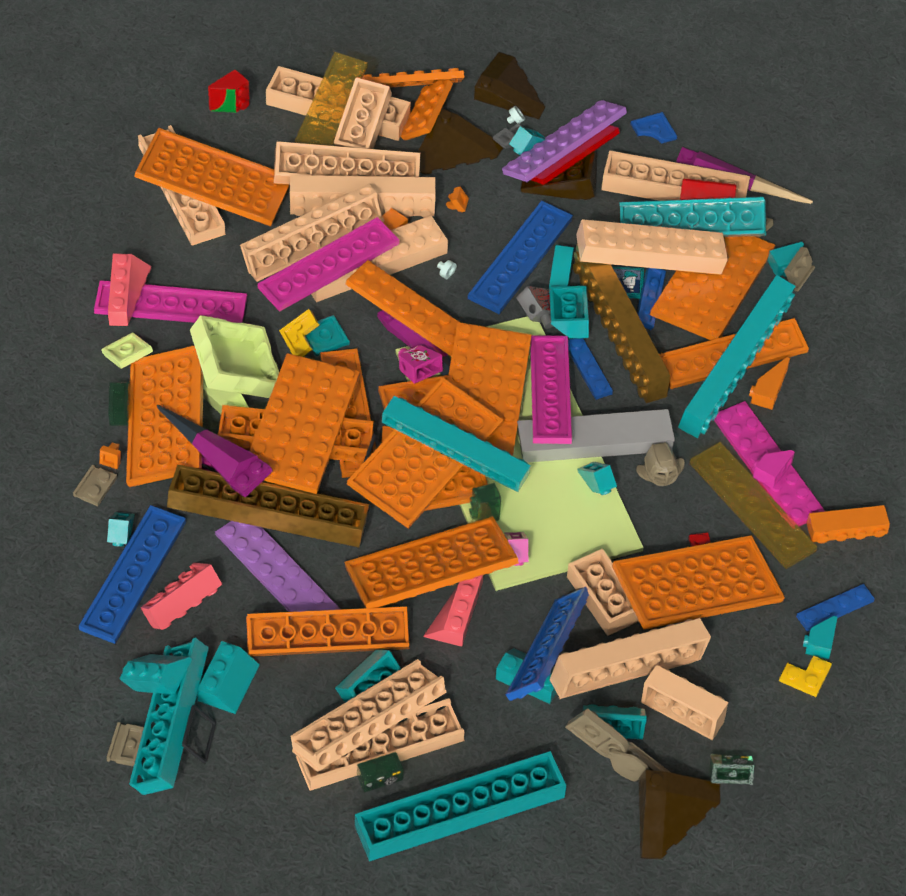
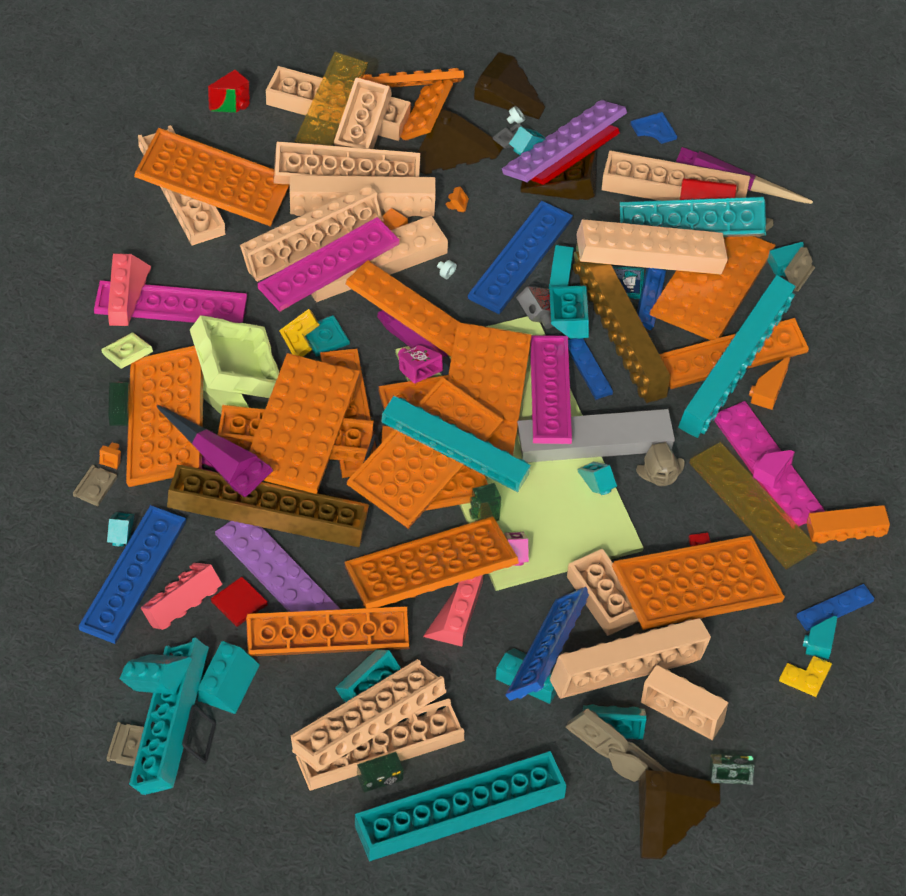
none -> red tile [211,577,268,627]

